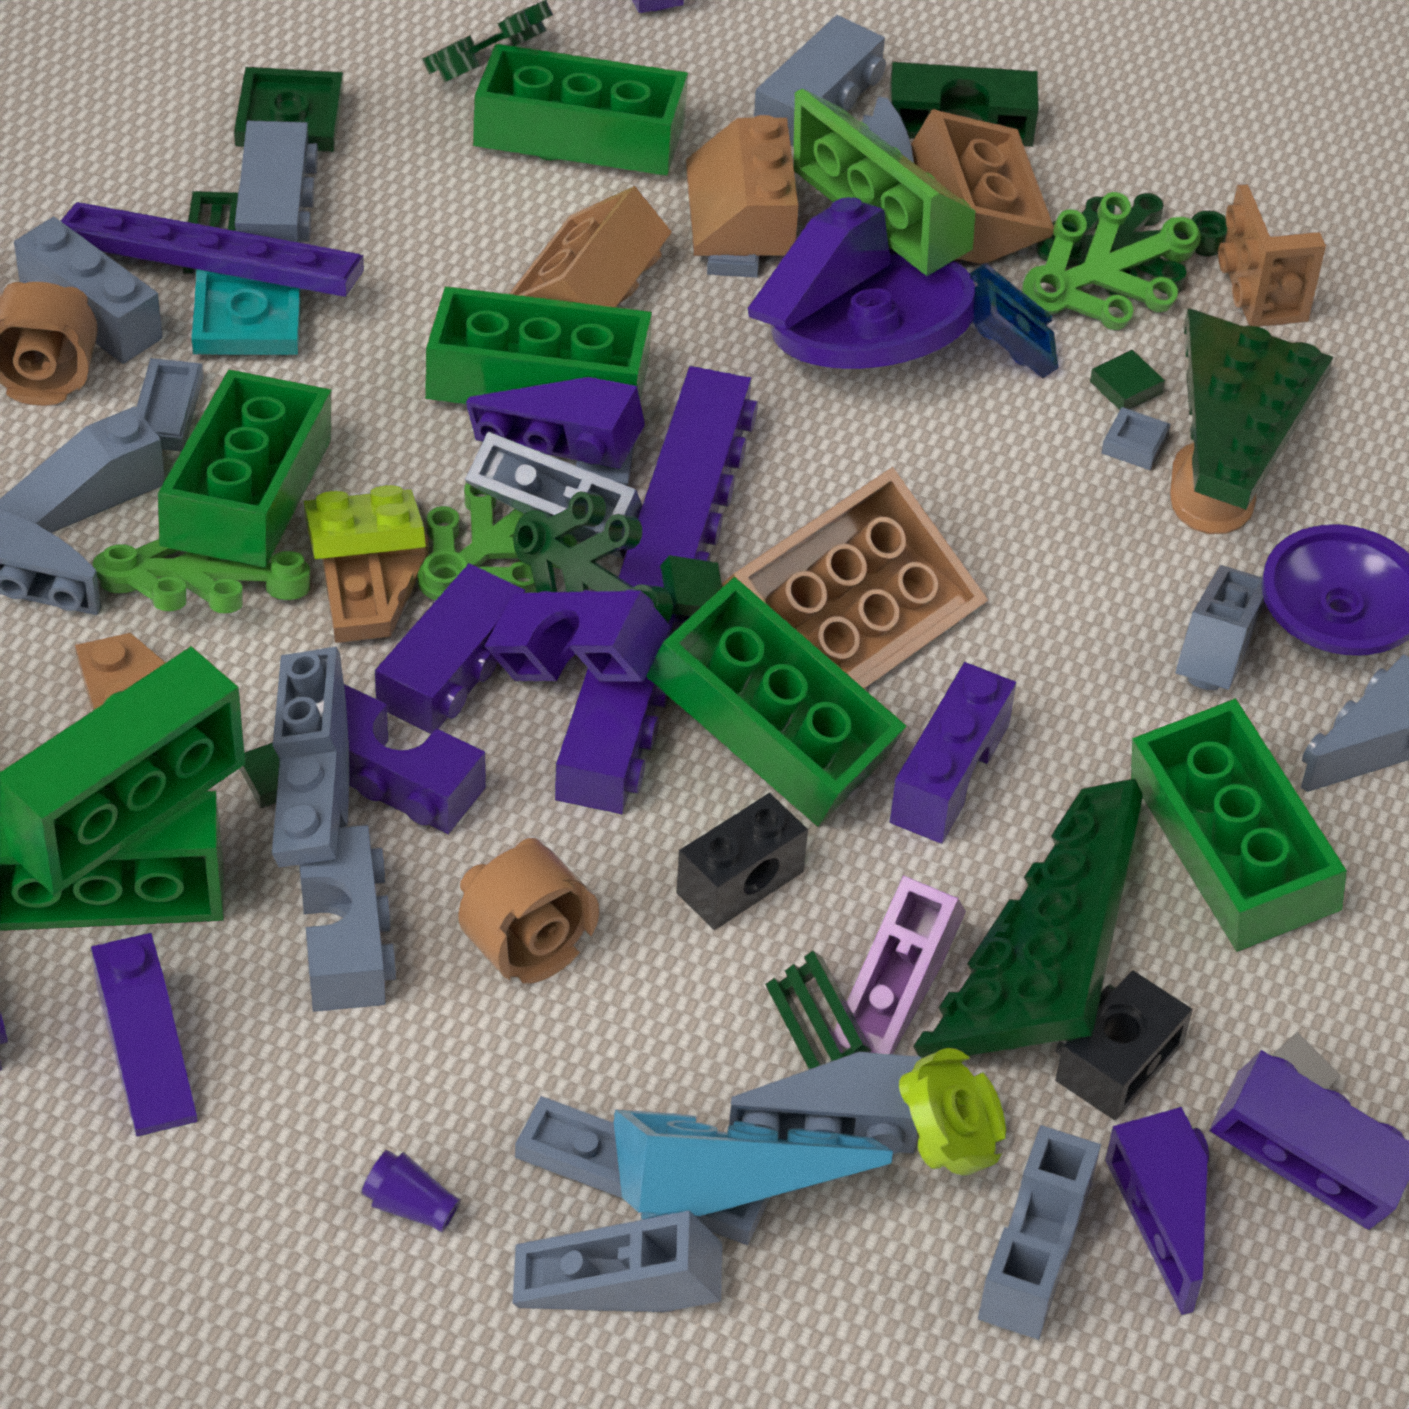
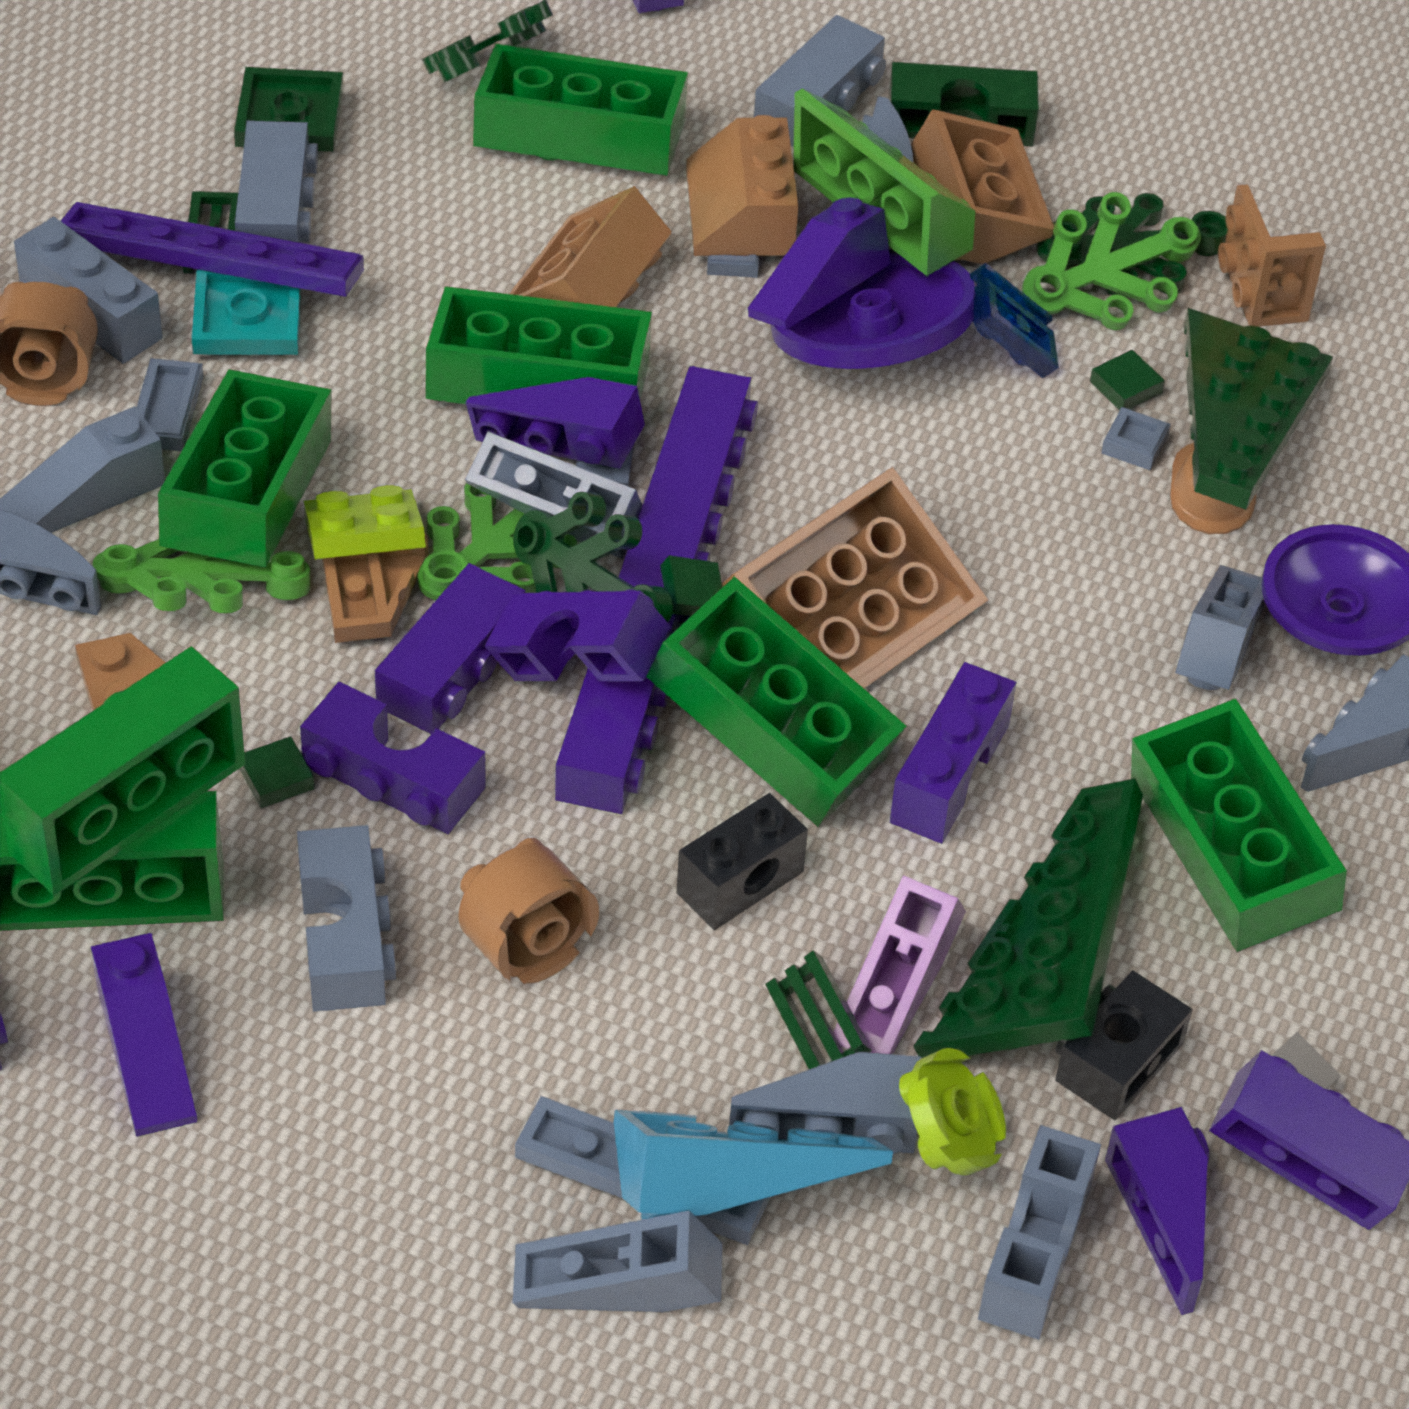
sand blue slope [272,646,349,868] -> none
dark purple cone [361,1150,461,1233] -> none

